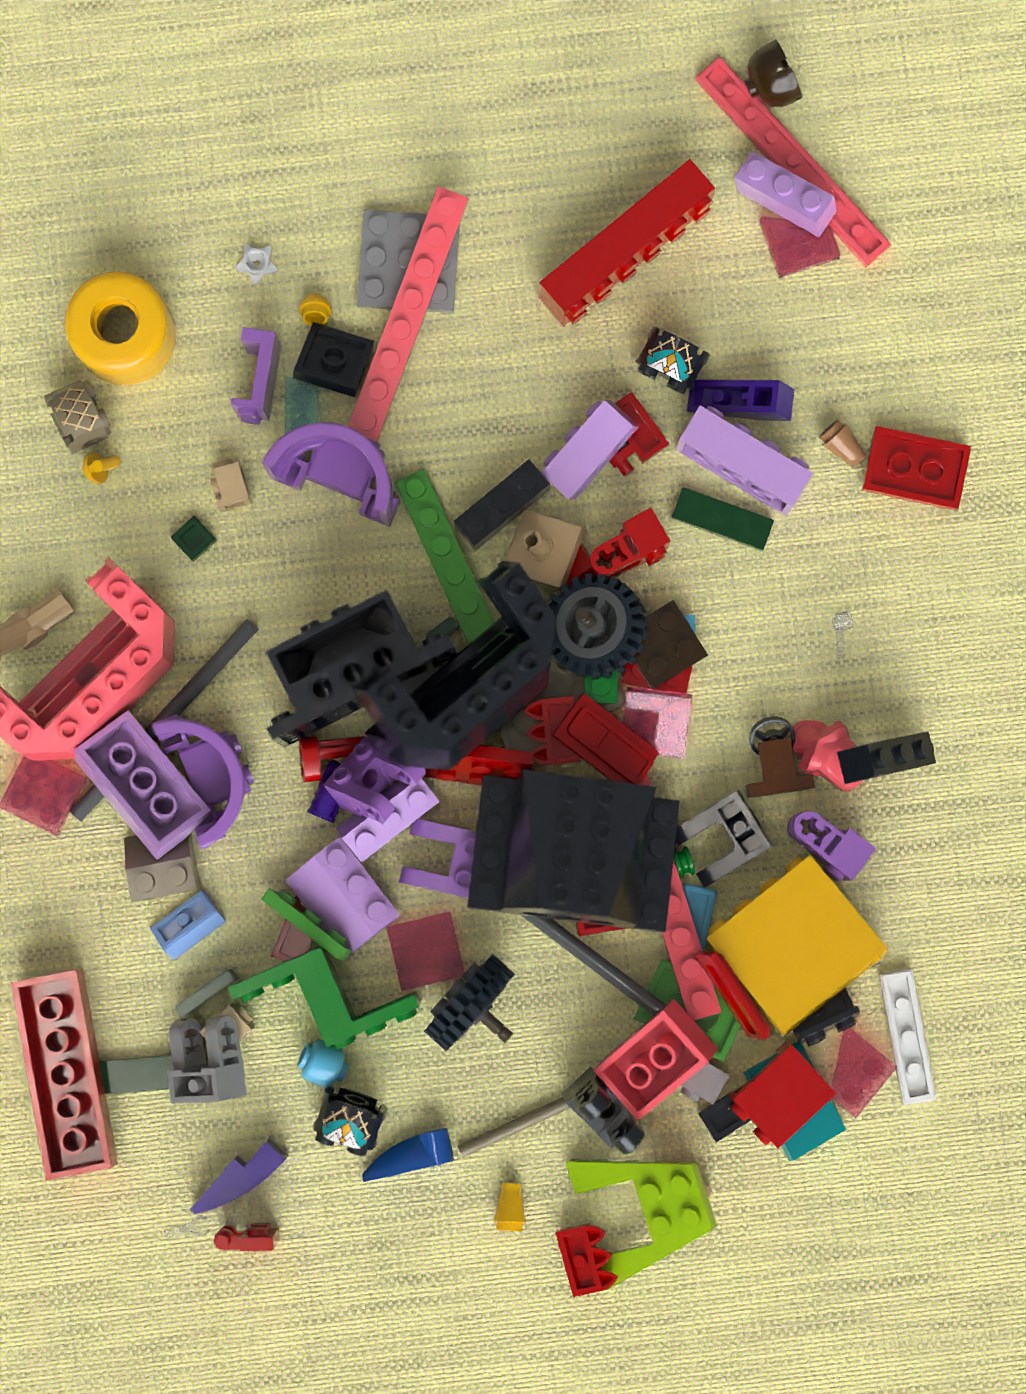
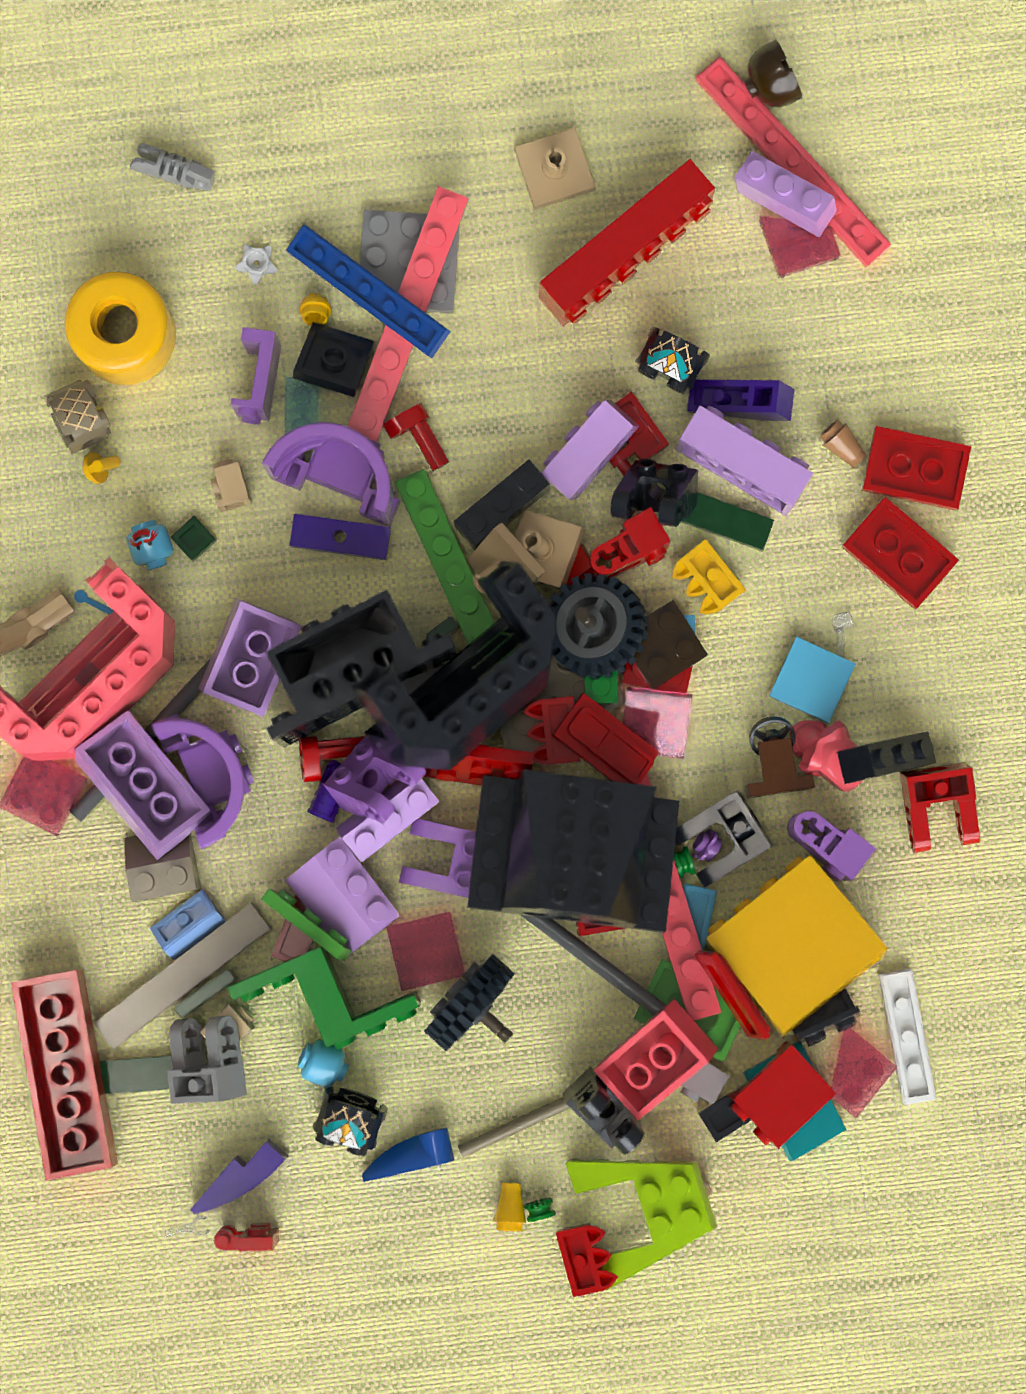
none -> dark azure hinge [74,590,114,614]
none -> dark tan tile [93,902,272,1049]
none -> medium azure head [126,520,174,570]
none -> light grey hinge [130,143,215,191]
none -> lavender brick [199,598,301,717]
none -> blue tile [285,224,451,358]
none -> dark purple tile [289,514,391,560]
none -> red piece [383,403,449,471]
none -> tan tile [467,523,545,594]
none -> tan tile [514,128,595,210]
none -> green bush [524,1197,556,1222]
none -> black brick [611,459,698,527]
none -> yellow plate [672,539,746,614]
none -> medium lavender plate [692,829,722,862]
none -> medium azure tile [769,636,856,723]
none -> red plate [841,497,959,610]
none -> red brick [900,762,980,853]

